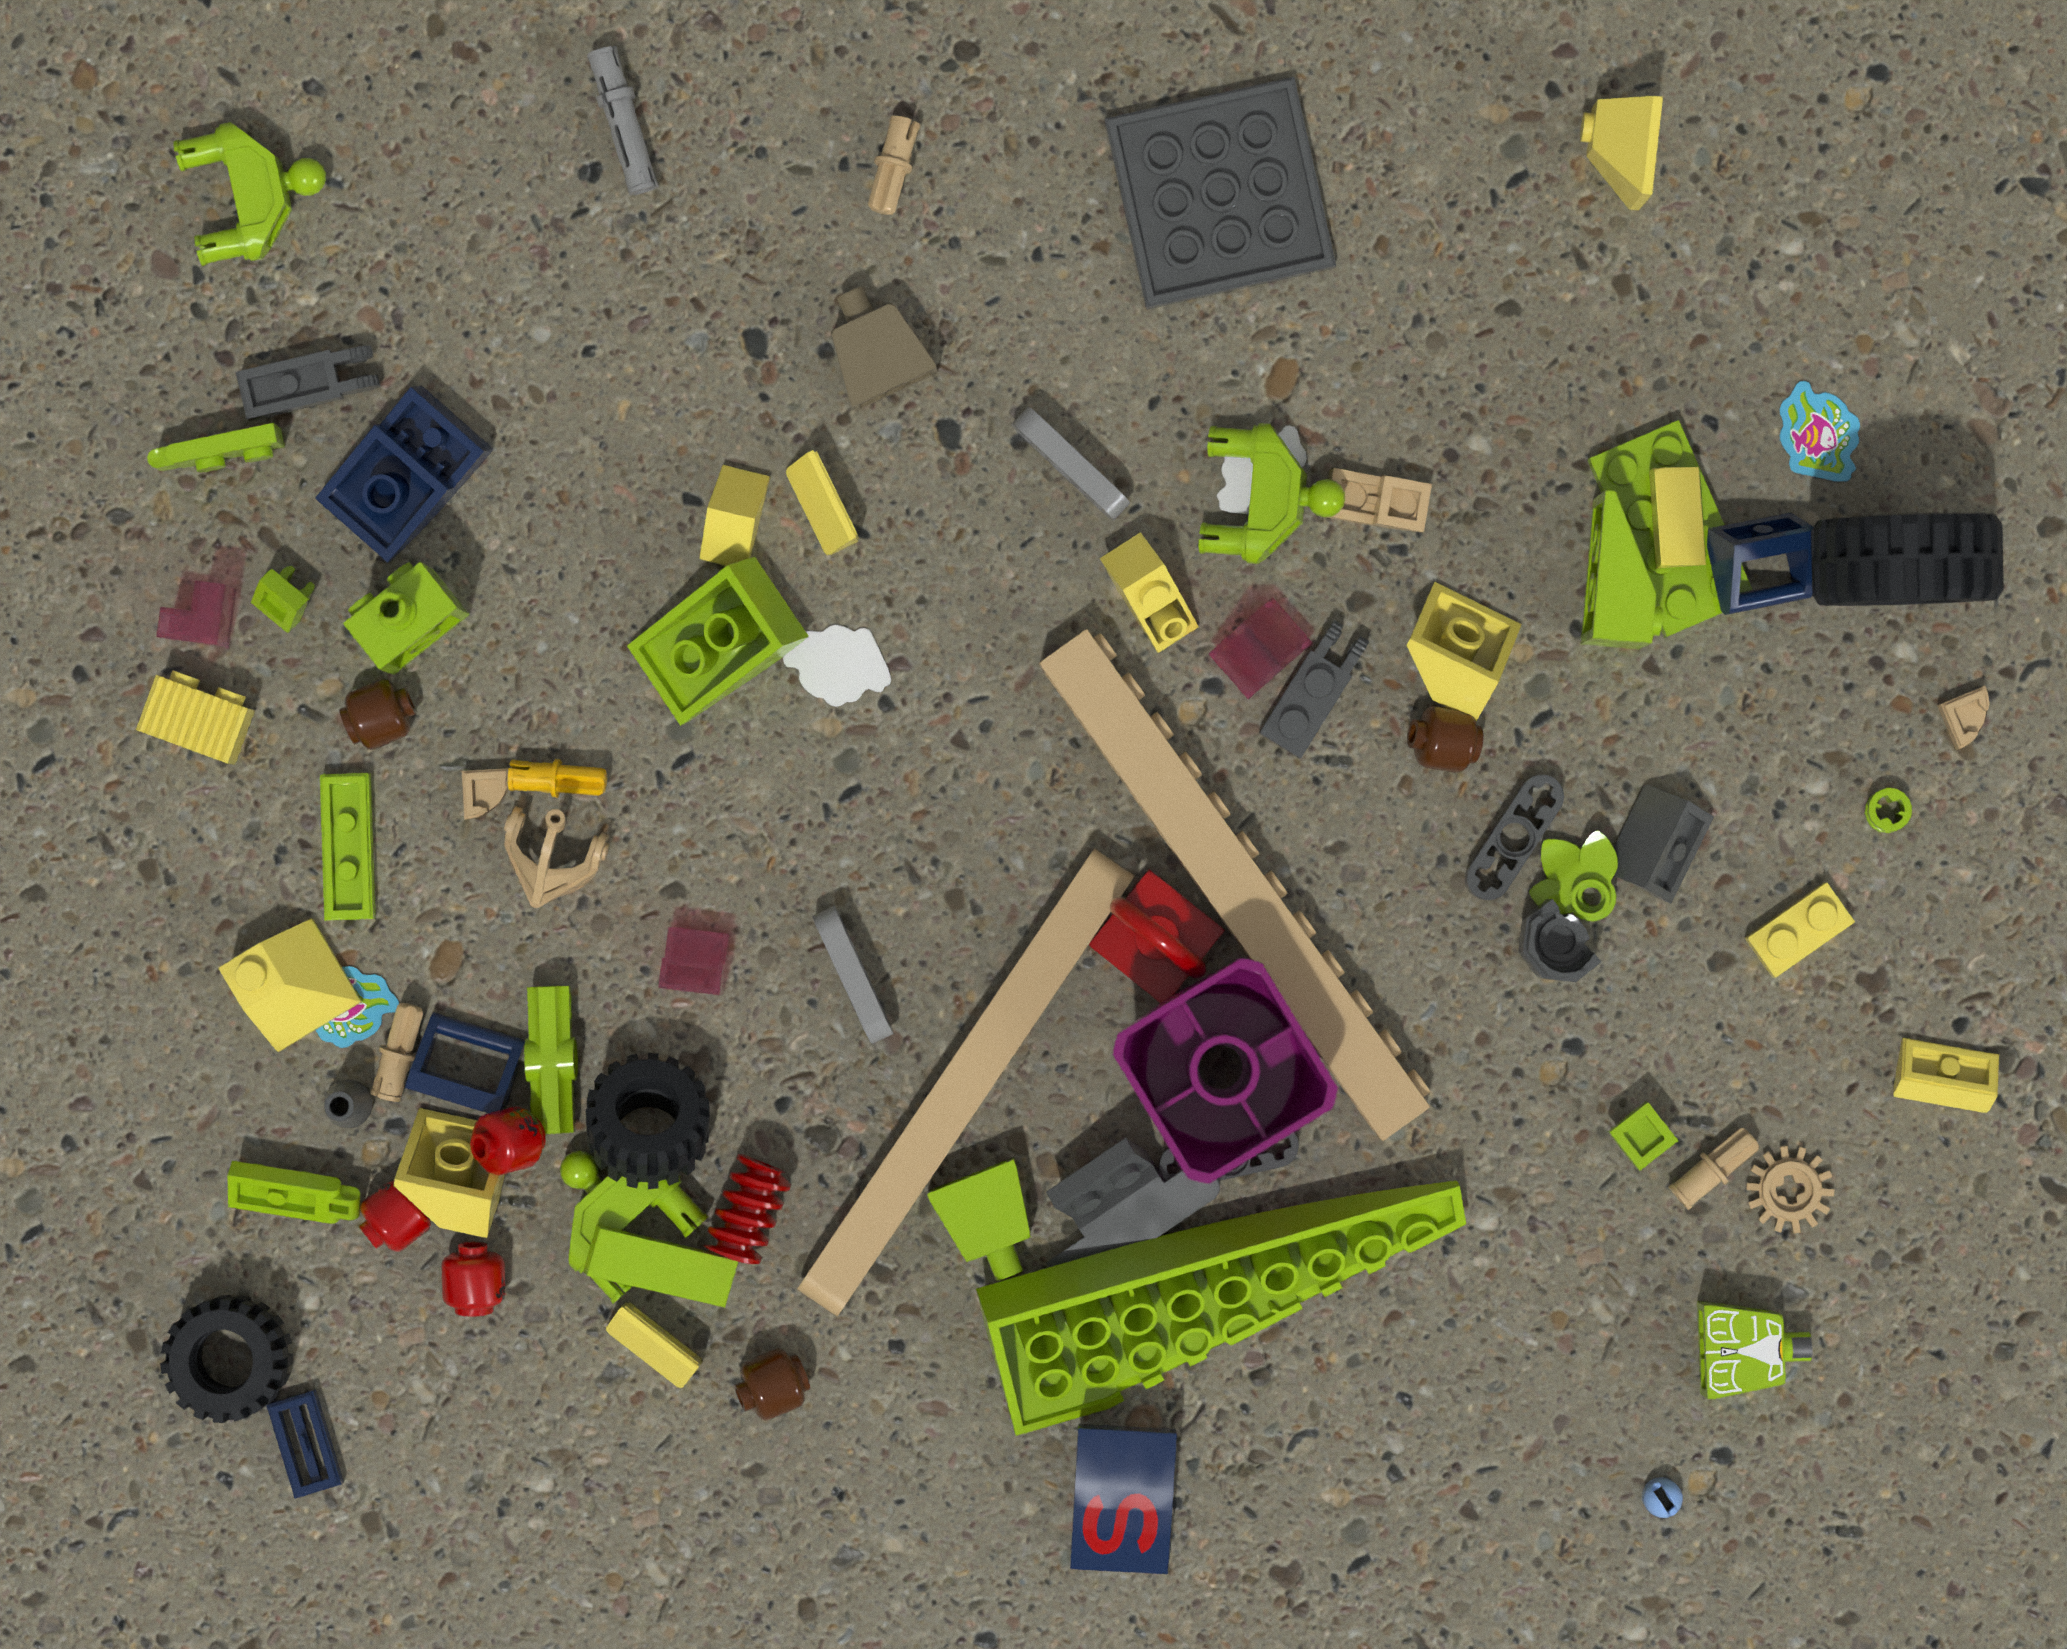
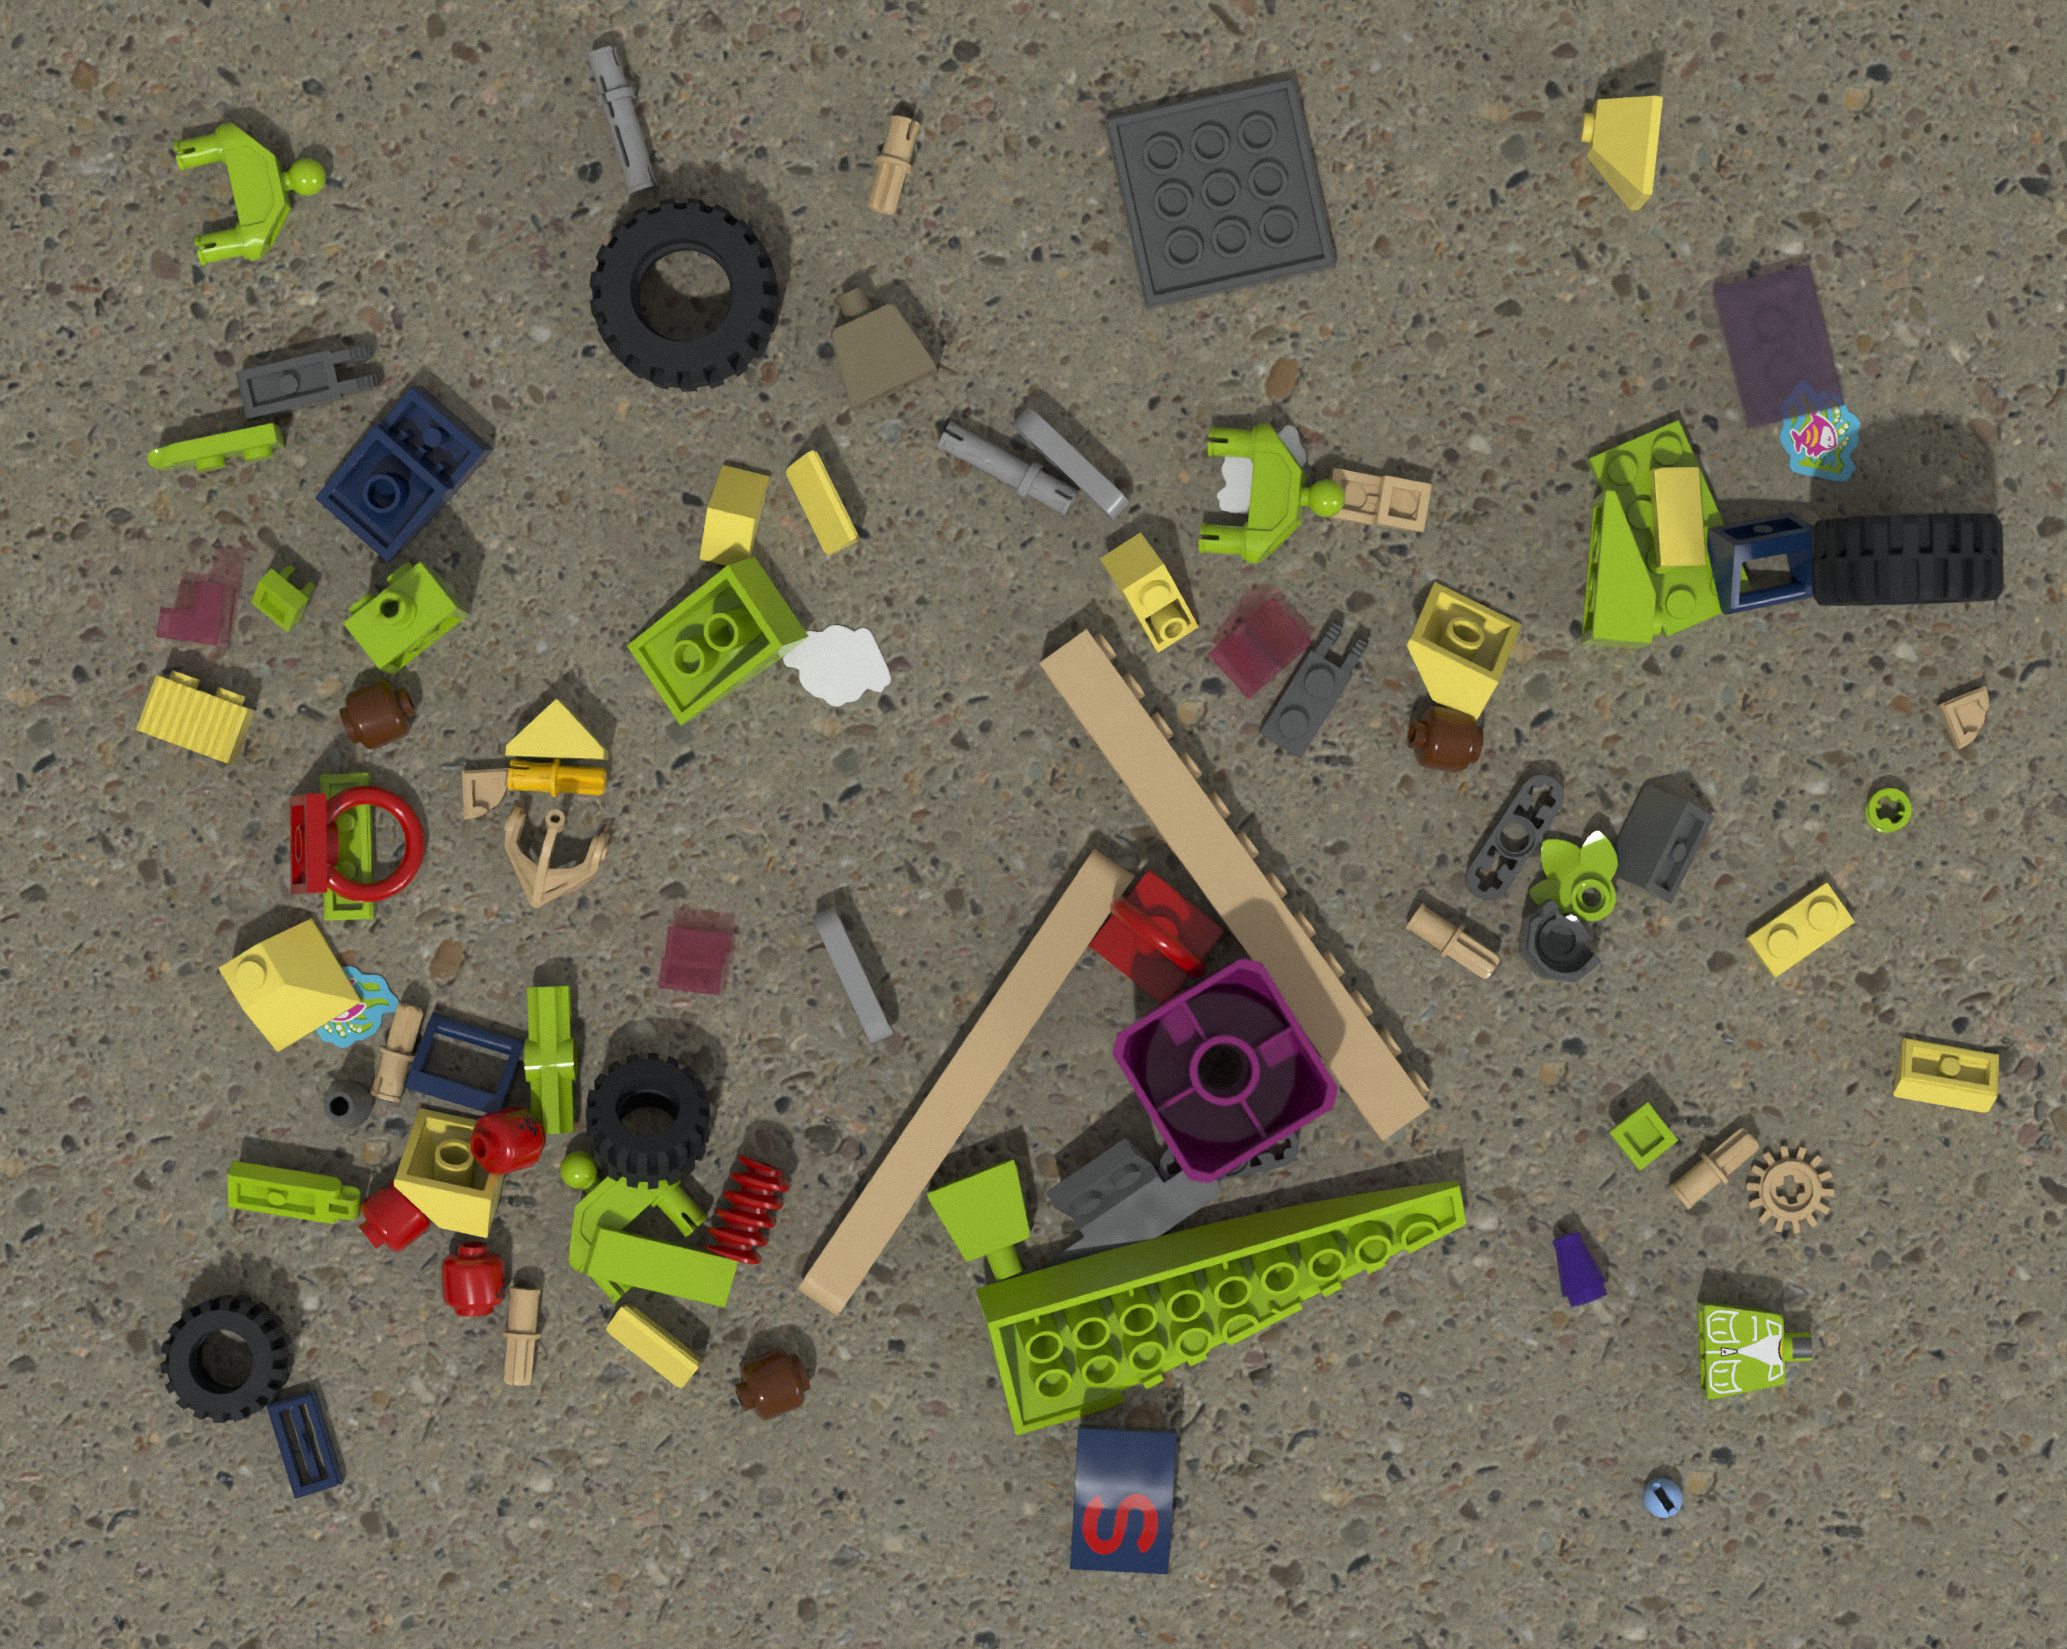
none -> red tile [289,785,425,903]
none -> tan axle [501,1287,541,1386]
none -> light yellow slope [505,698,609,761]
none -> black tyre [589,198,780,392]
none -> light grey pin [937,420,1080,517]
none -> tan axle [1405,903,1500,979]
none -> dark purple cone [1552,1232,1608,1308]
none -> clear purple tile [1712,264,1844,430]

